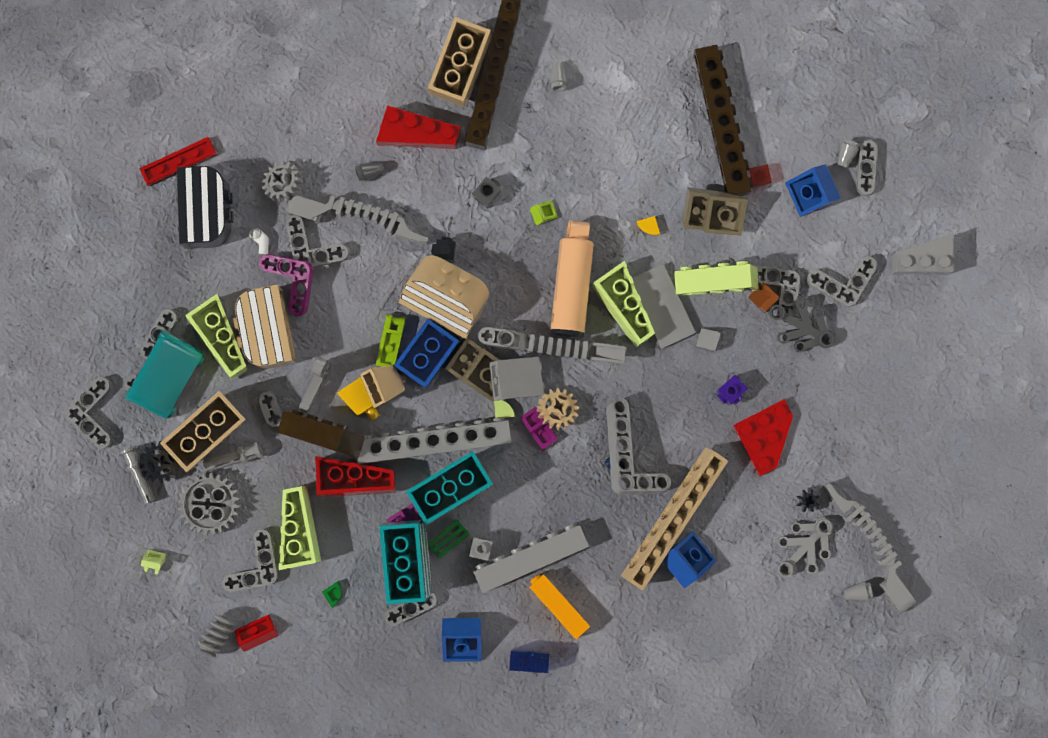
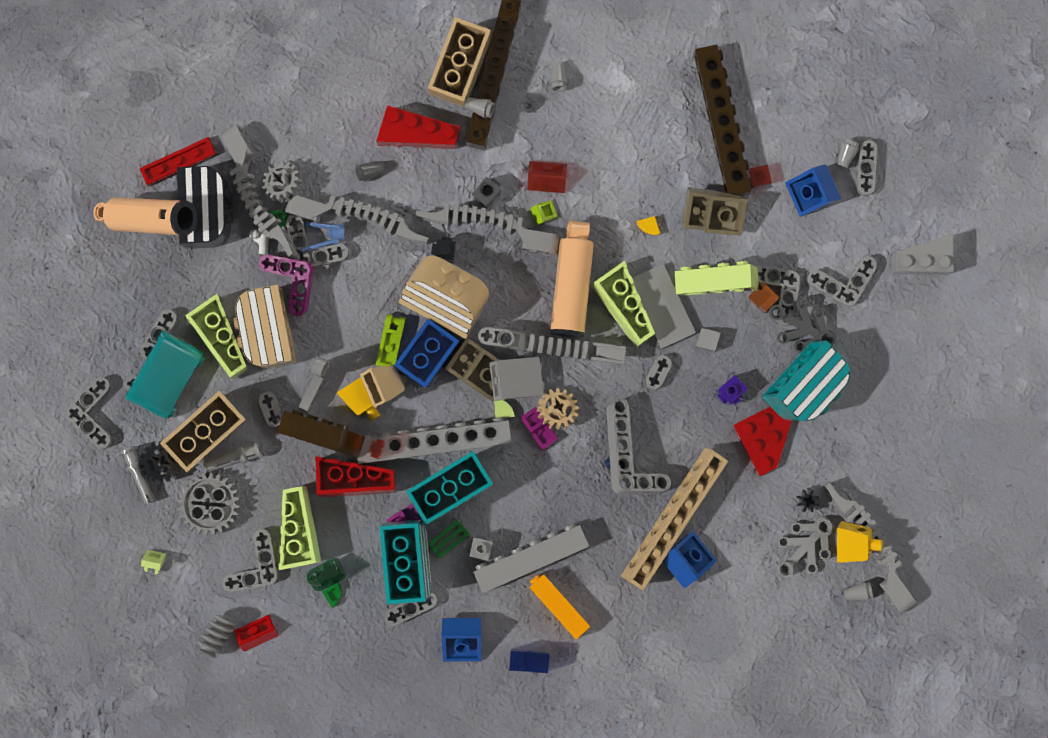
none -> light nougat piece [94,197,197,236]
none -> light grey piece [221,124,298,258]
none -> green tile [267,210,287,230]
none -> medium blue plant [301,222,344,252]
none -> clear green piece [306,558,346,591]
none -> clear red plate [369,438,386,460]
none -> light grey piece [416,203,561,255]
none -> light grey cone [465,97,495,118]
none -> clear red panel [527,161,567,193]
none -> light grey beam [645,355,671,390]
none -> teal brick [761,341,850,421]
none -> yellow torso [837,521,883,563]

